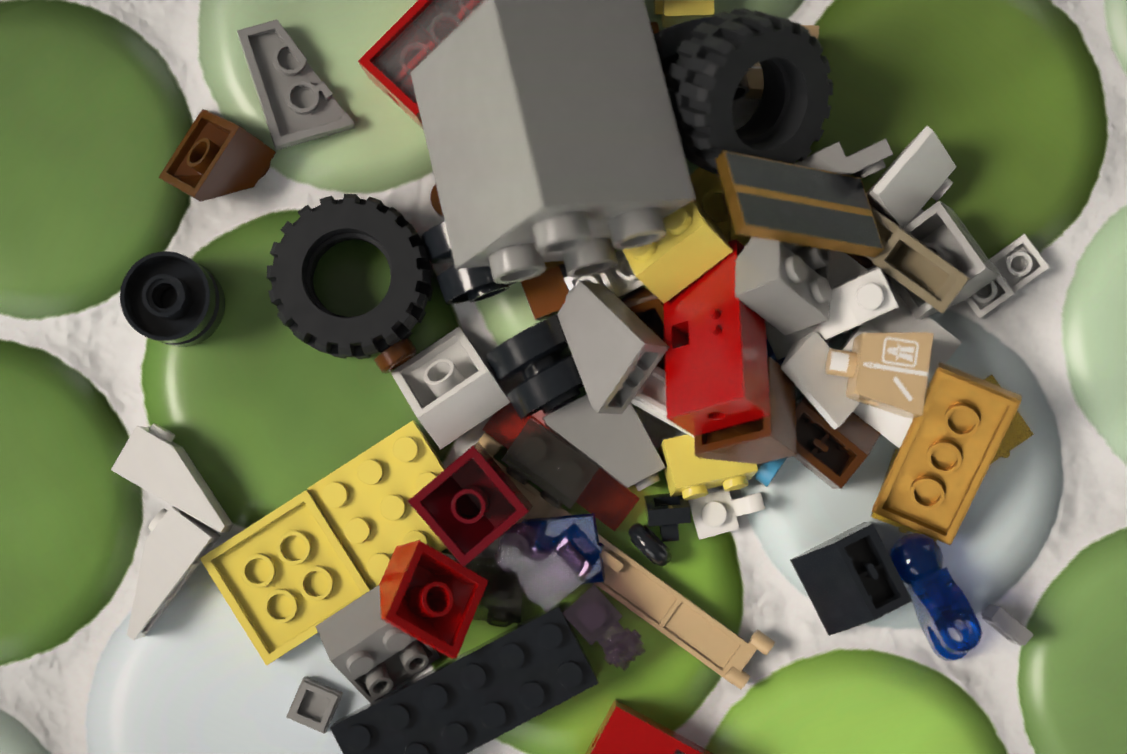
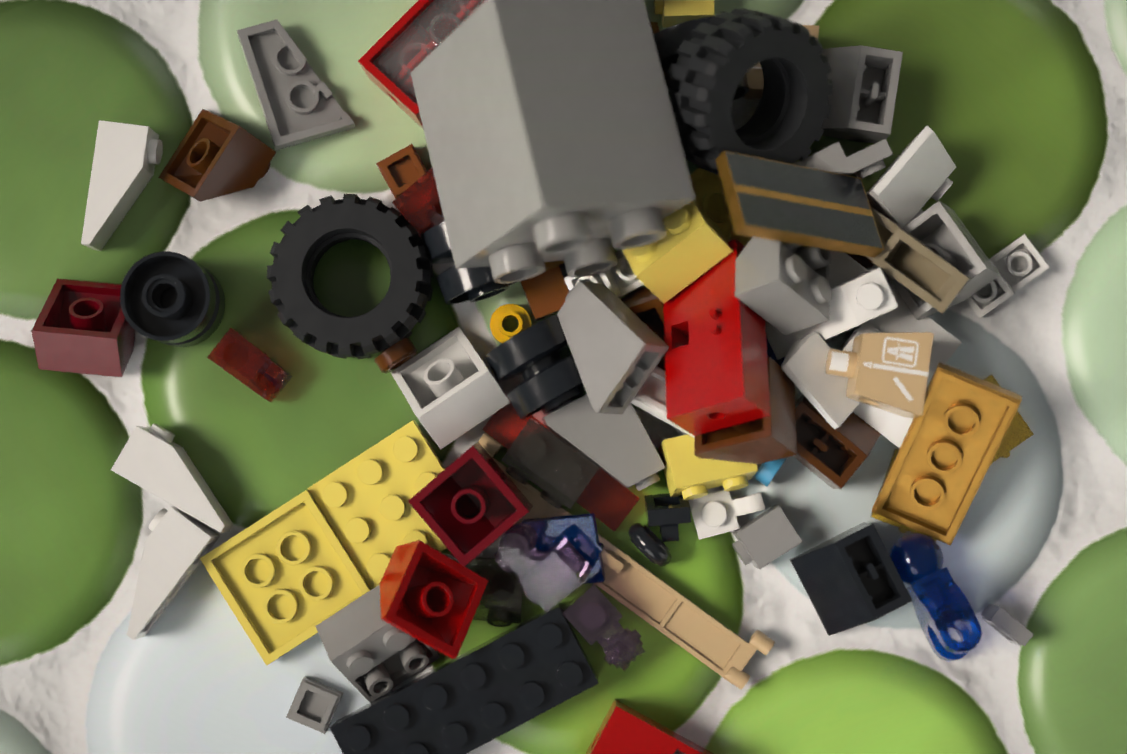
none -> dark red slope [31,278,136,377]
none -> white slope [81,120,163,251]
none -> clear red leg [207,328,293,403]
none -> dark orange tile [376,144,433,202]
none -> clear red leg [392,168,442,236]
none -> yellow plate [490,304,532,343]
none -> light grey brick [732,505,803,569]
none -> light grey slope [820,45,903,144]

